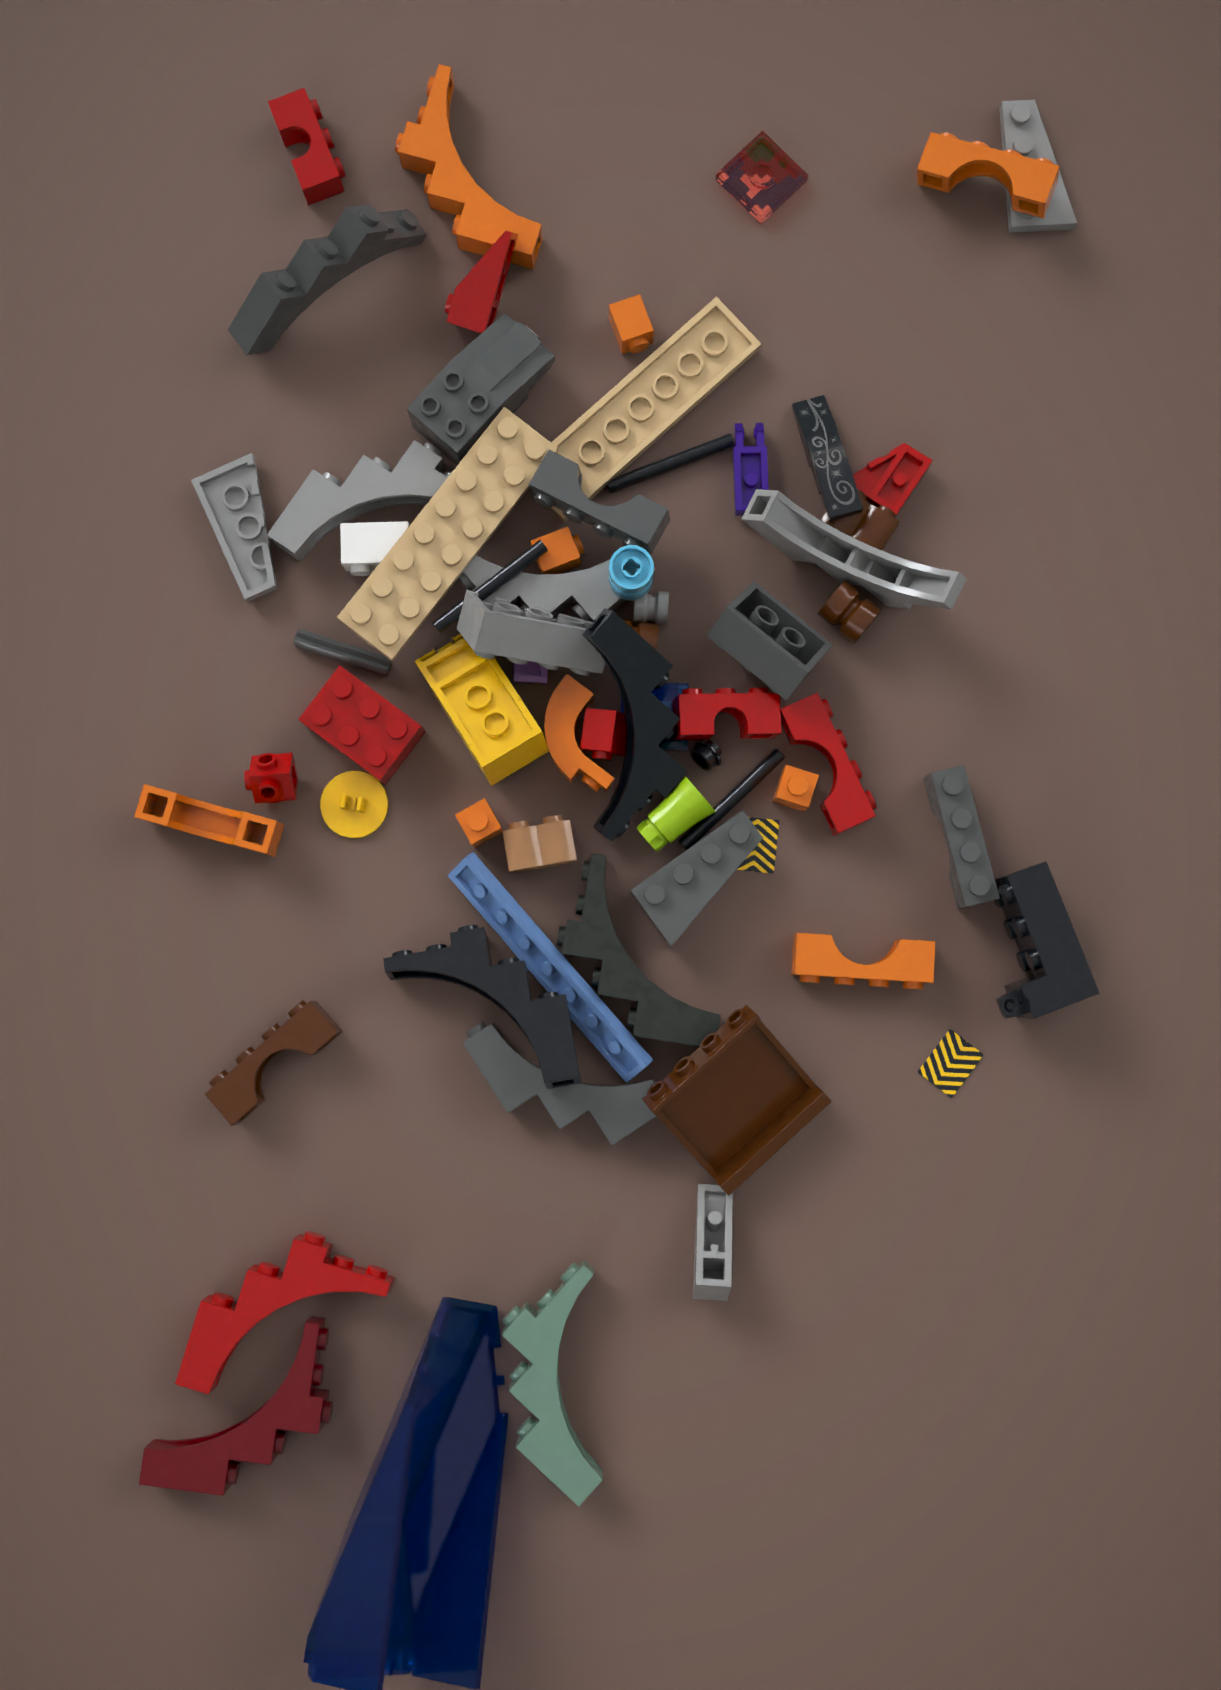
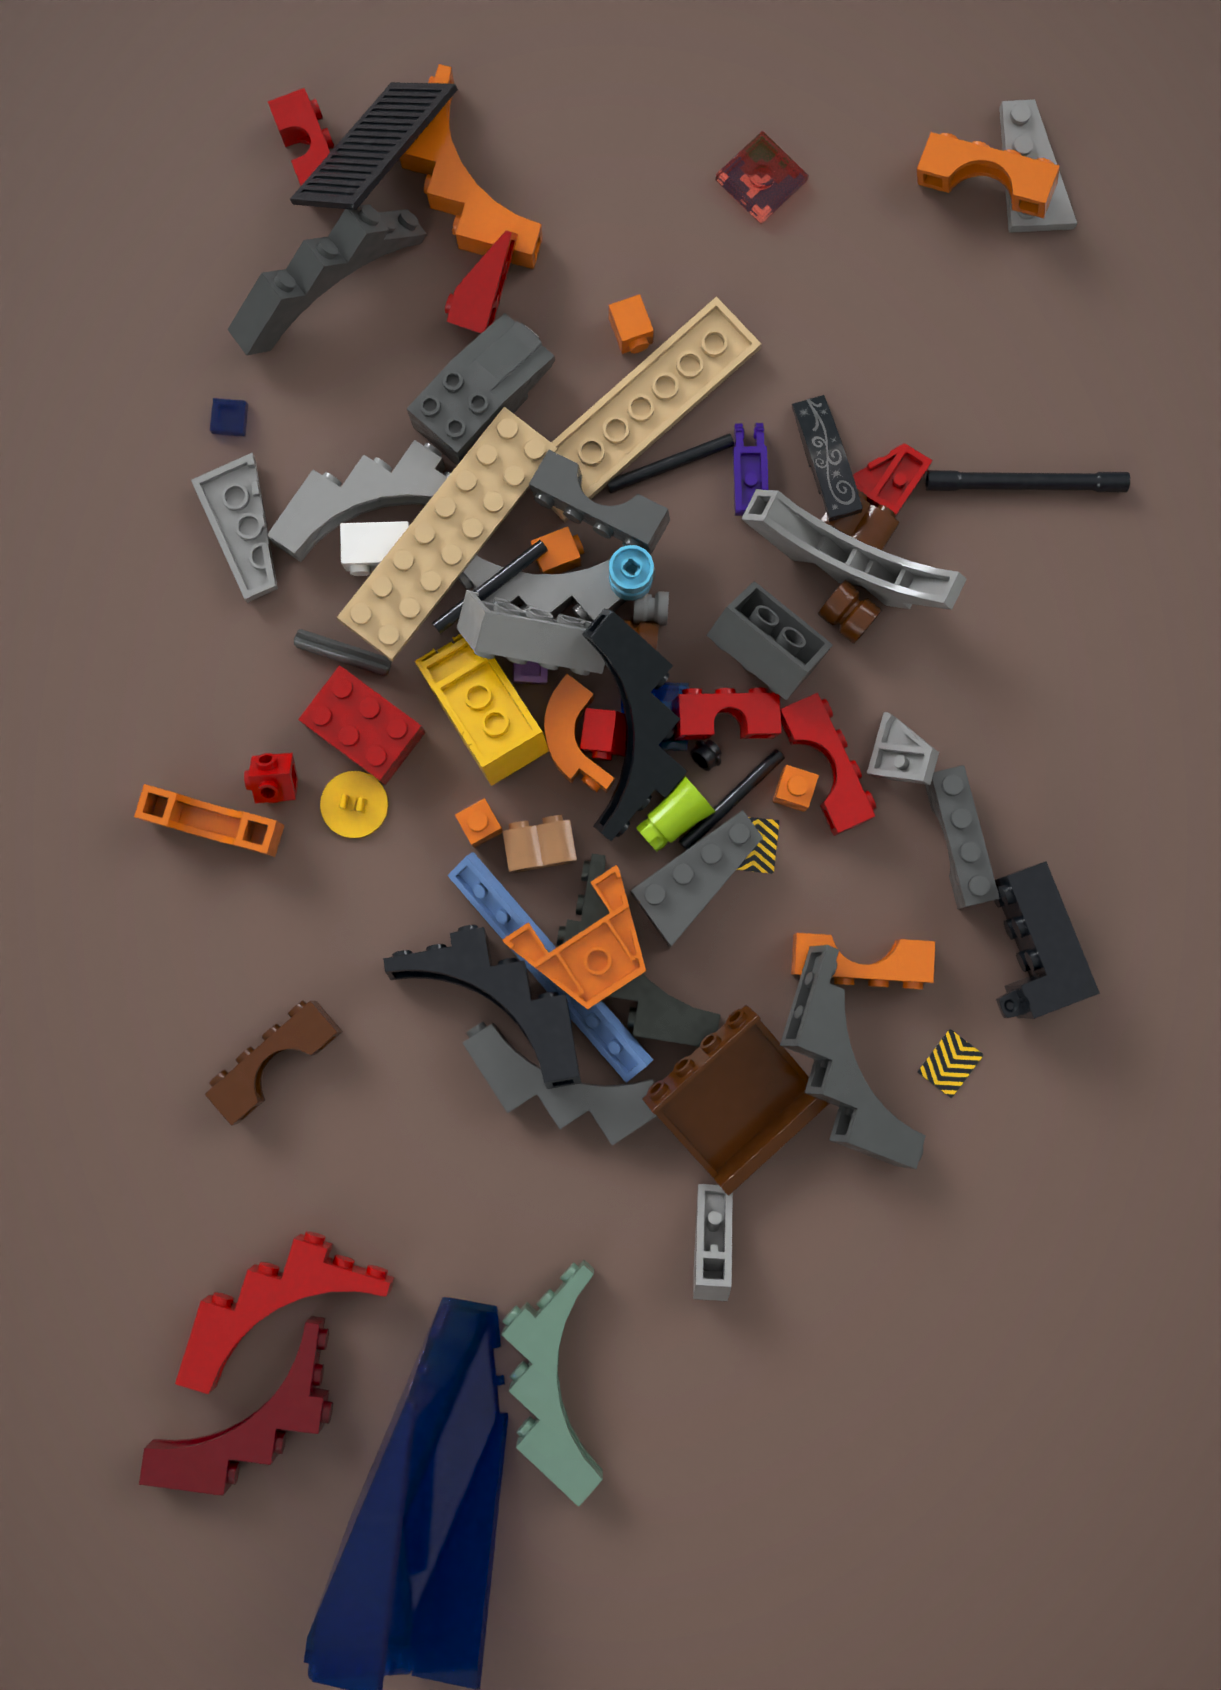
none -> clear blue tile [210,398,249,437]
none -> black window [290,82,458,210]
none -> orange wing [502,865,646,1010]
none -> dark grey arch [780,945,926,1169]
none -> light grey wing [867,712,939,785]
none -> black piece [925,470,1130,492]

